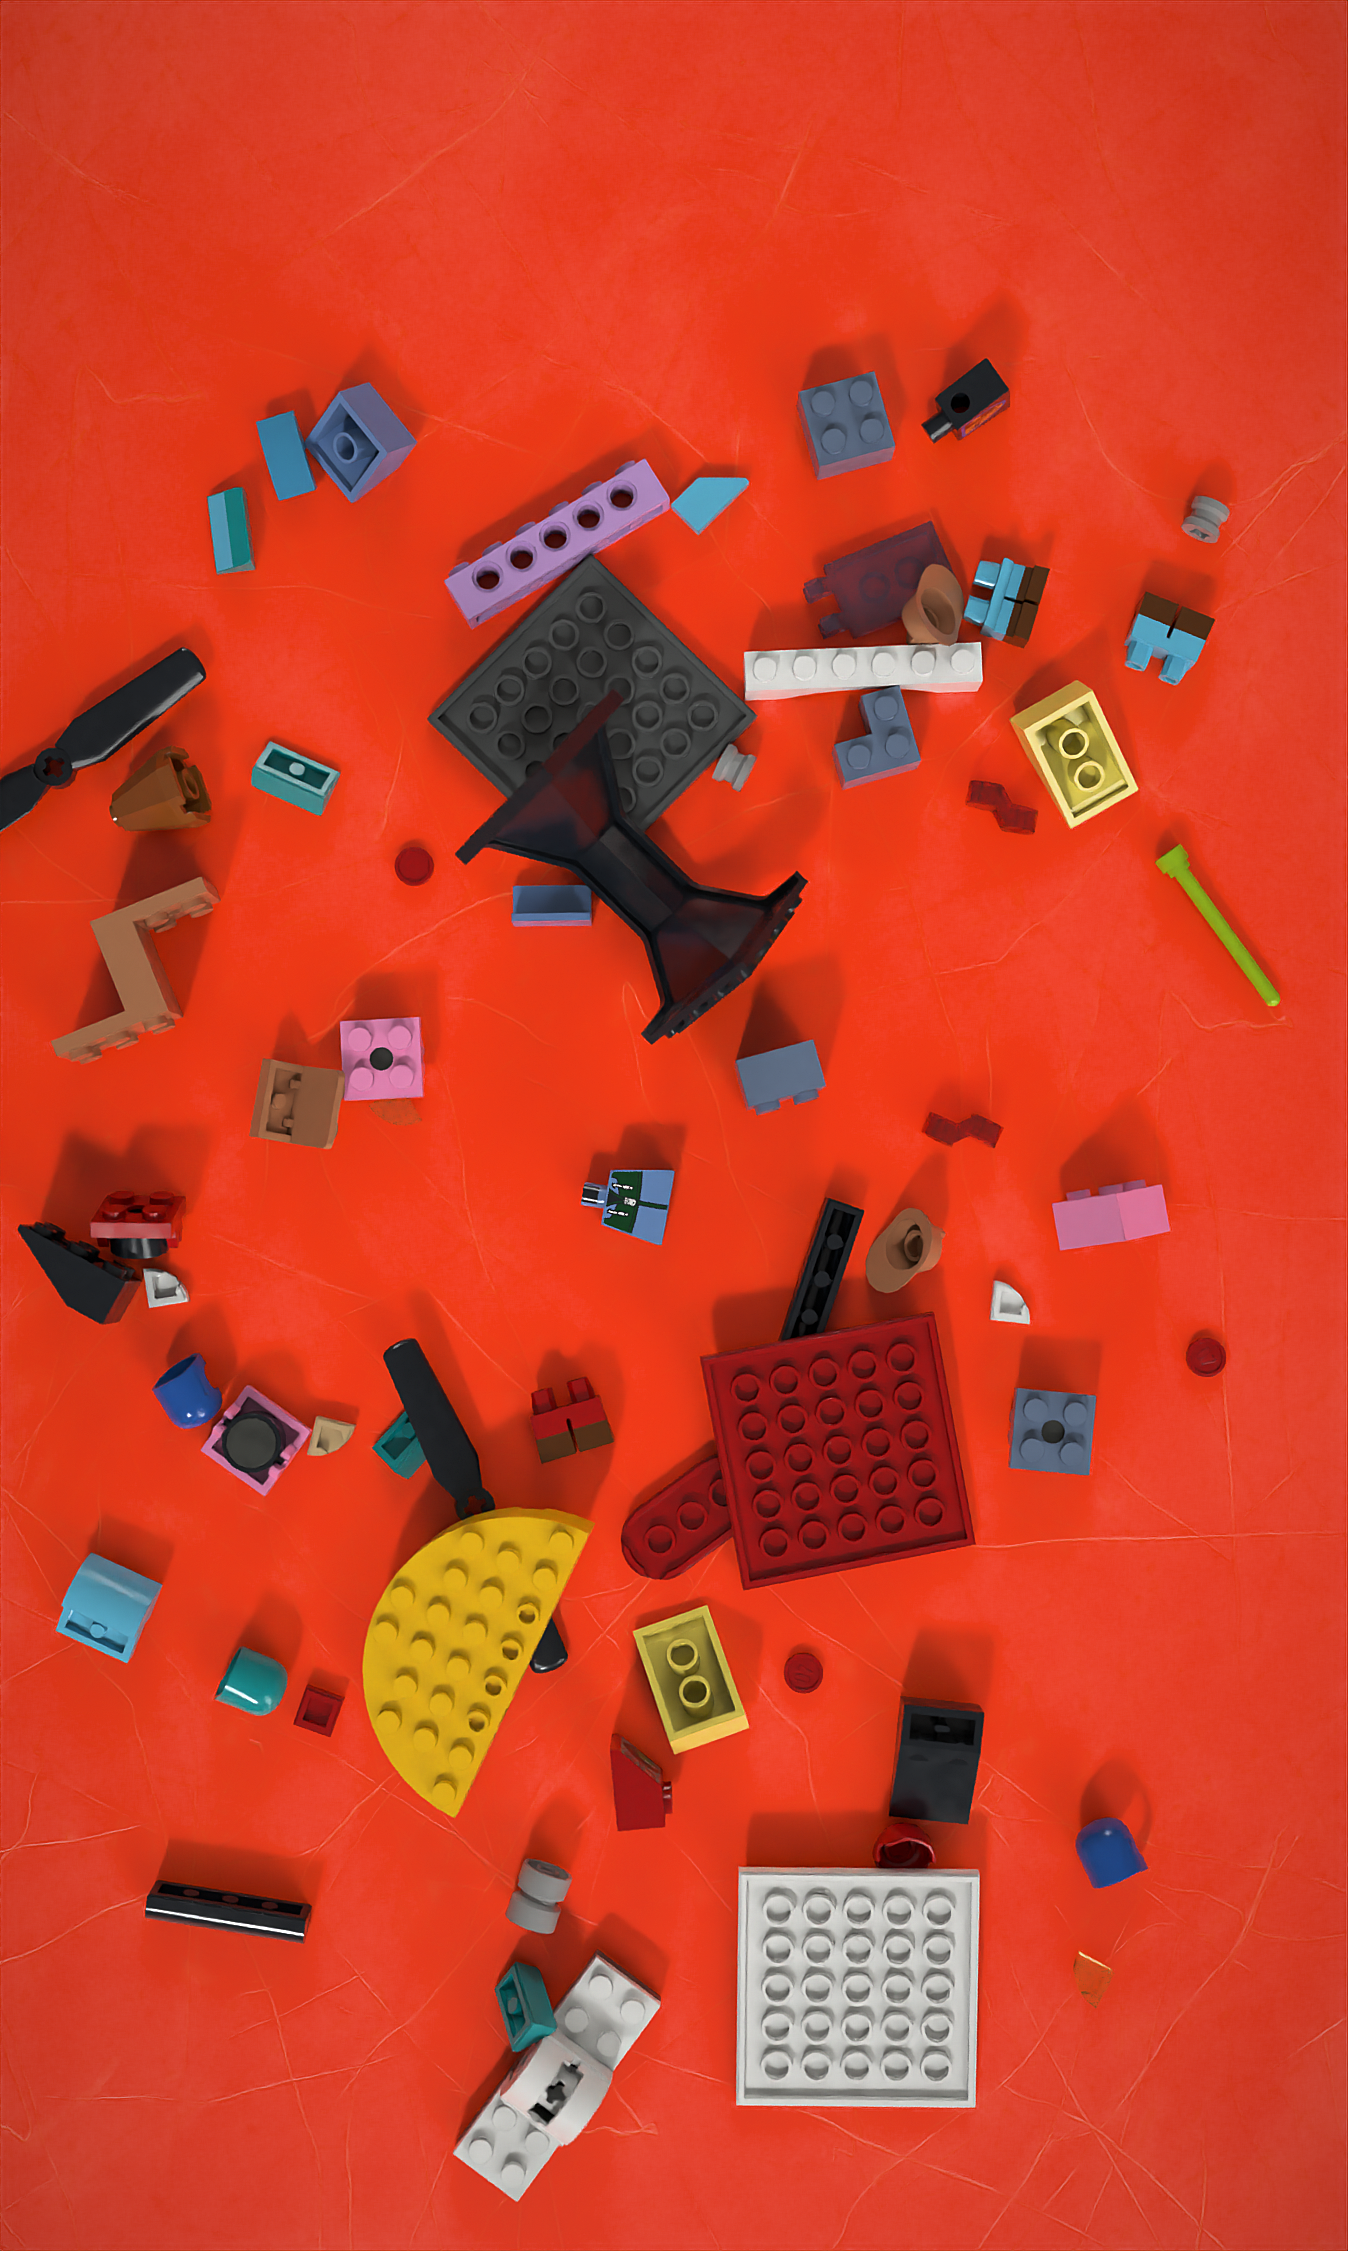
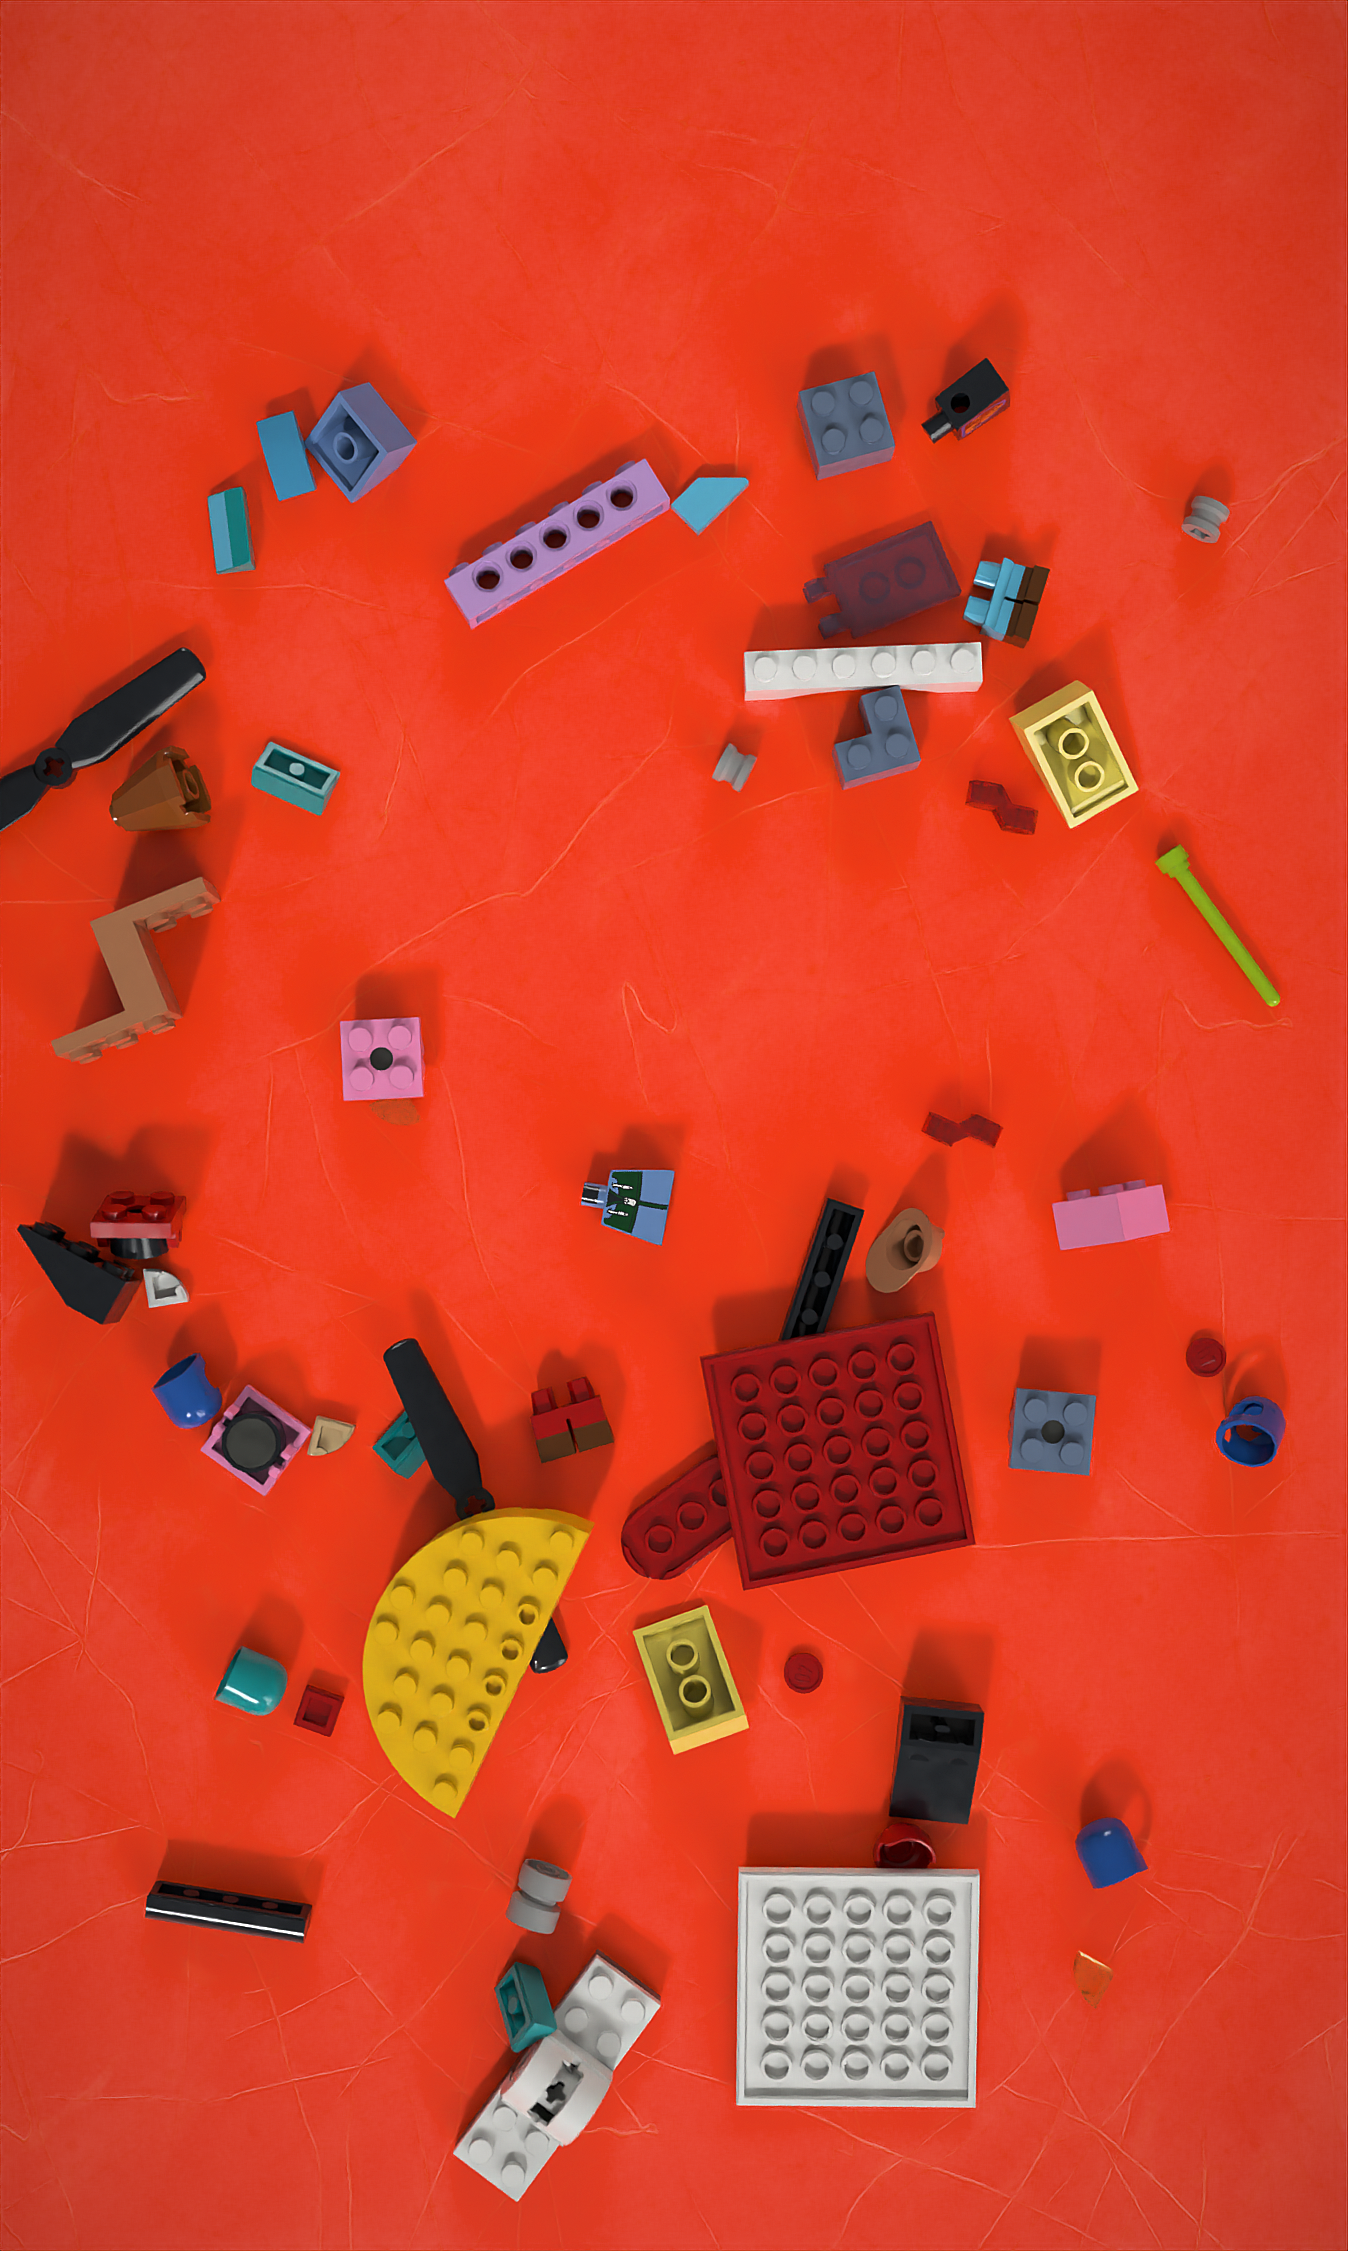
medium azure brick [55,1552,163,1663] -> none
nougat bracket [249,1058,345,1149] -> none
red piece [394,847,434,886] -> none
dark grey tile [427,554,758,833] -> none
black panel [454,688,808,1045] -> none
medium blue panel [511,885,592,927] -> none
red slope [610,1734,673,1832] -> none
sand blue brick [734,1040,826,1115] -> none
nougat piece [901,564,964,646] -> none
white tile [989,1280,1030,1324] -> none
medium azure hips [1124,592,1215,685] -> none
none -> blue helmet [1216,1396,1286,1467]

